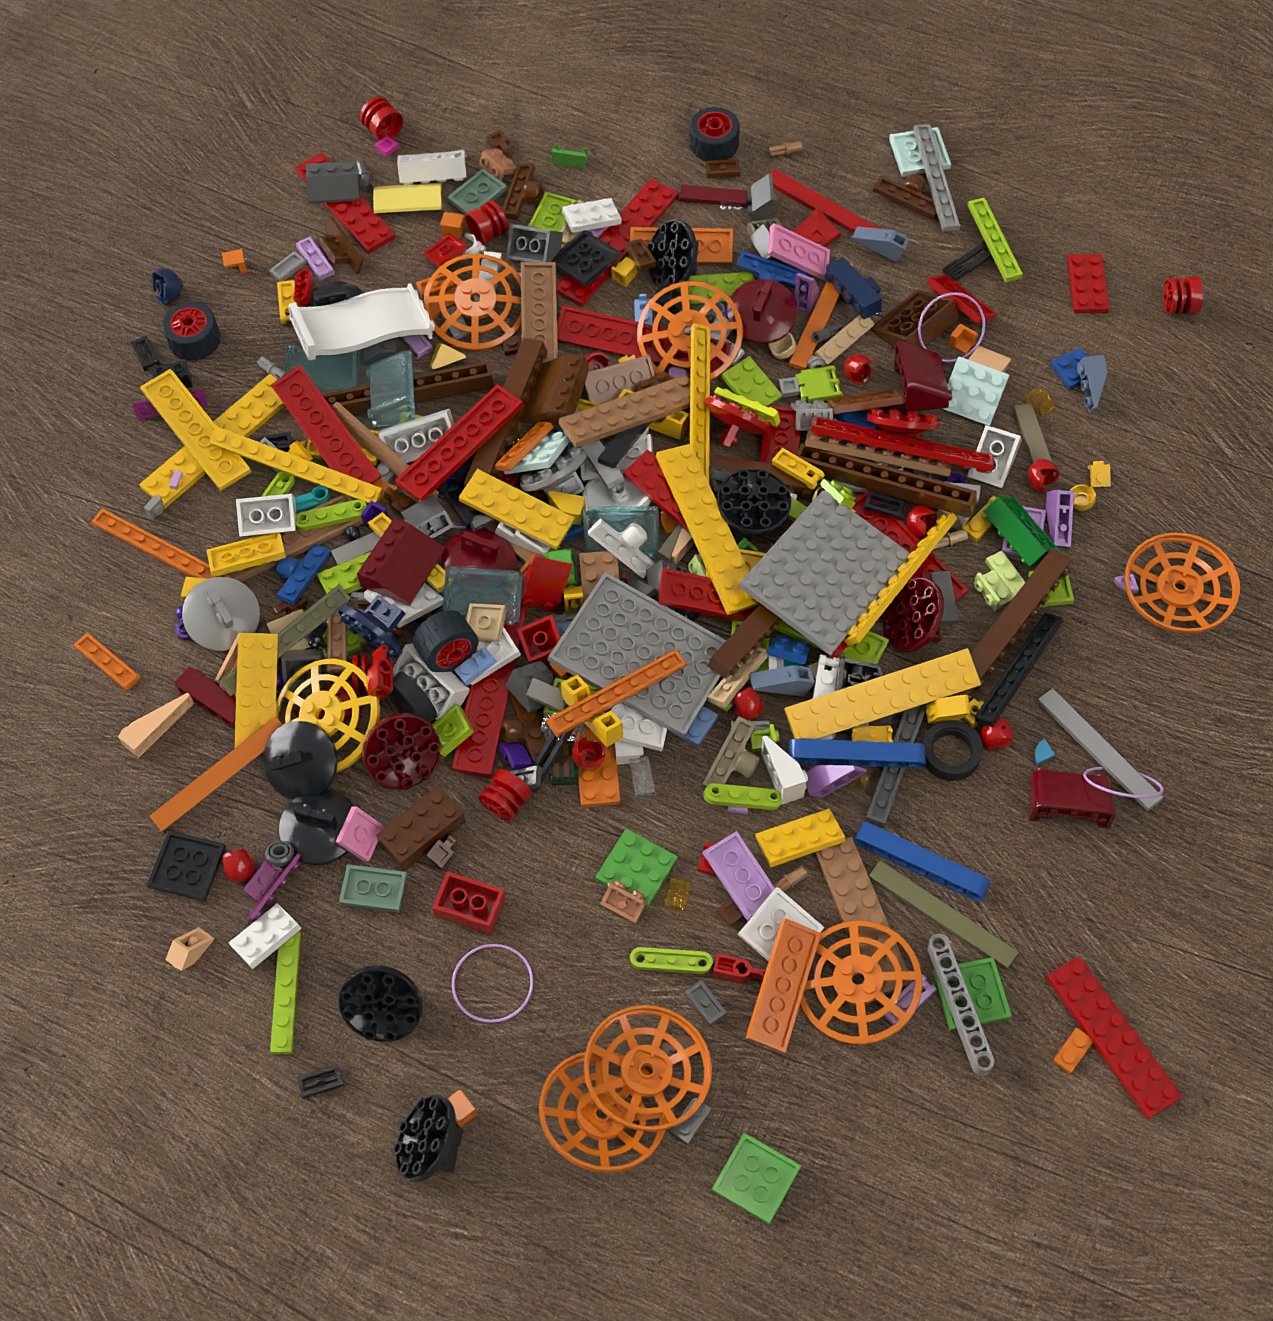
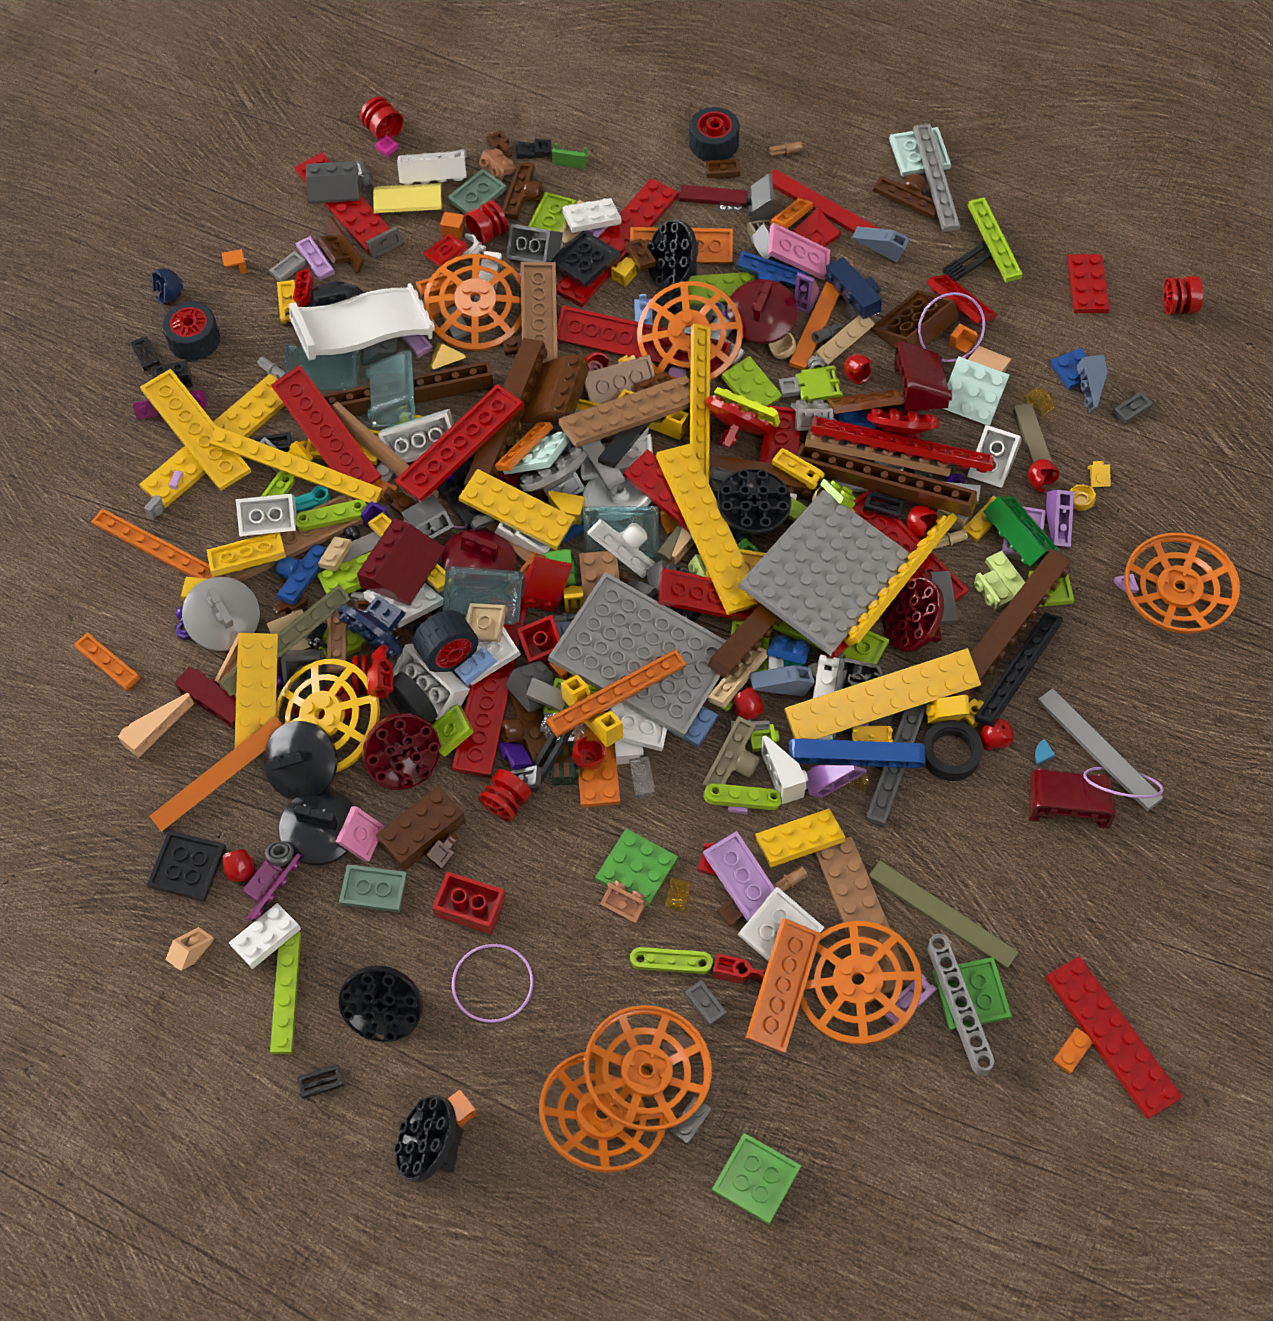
blue beam [854,822,990,901] -> none
none -> tan plate [318,536,353,571]
none -> dark grey plate [366,227,403,258]
none -> black slope [516,138,552,159]
none -> orange plate [771,198,813,229]
none -> dark grey plate [1113,391,1153,424]

